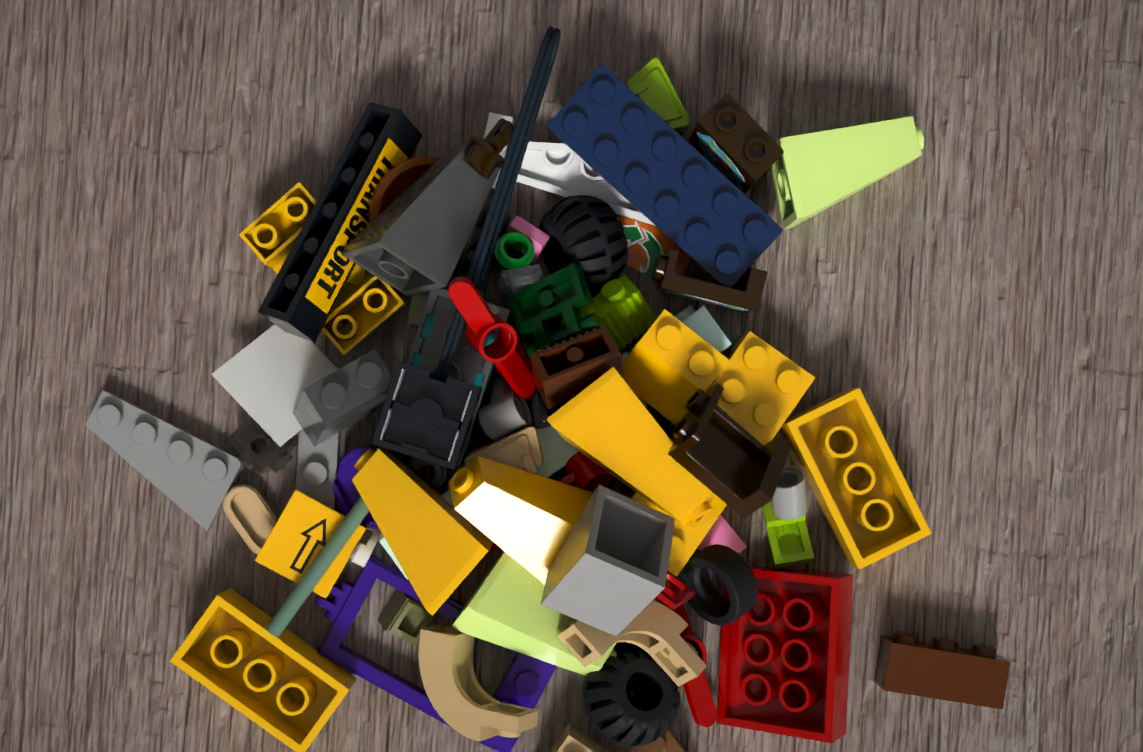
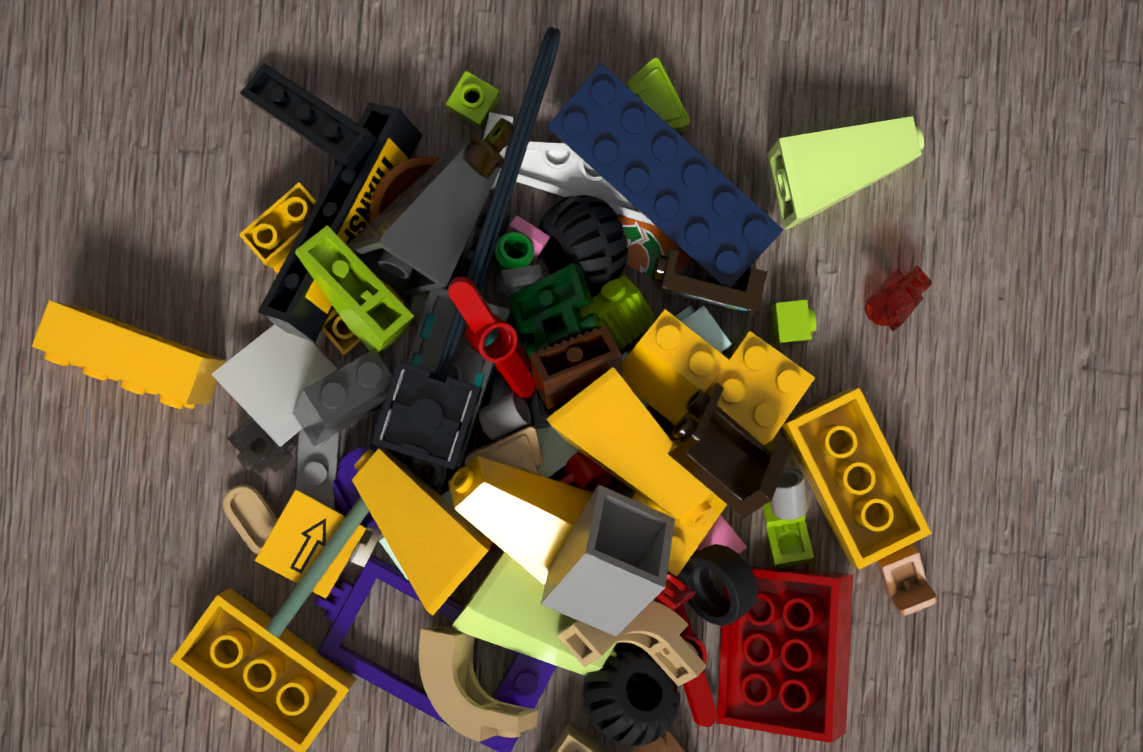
light grey wing [85,390,247,531] -> none
olive slope [378,589,438,646] -> none
dark brown panel [688,94,784,194] -> none
reddish brown brick [874,631,1010,709] -> none
none -> yellow brick [31,300,226,409]
none -> black tile [240,63,377,171]
none -> lime slope [295,225,414,355]
none -> lime plate [446,71,501,131]
none -> lime plate [770,300,817,344]
none -> clear red hips [865,266,932,331]
none -> medium nougat bracket [877,544,938,616]

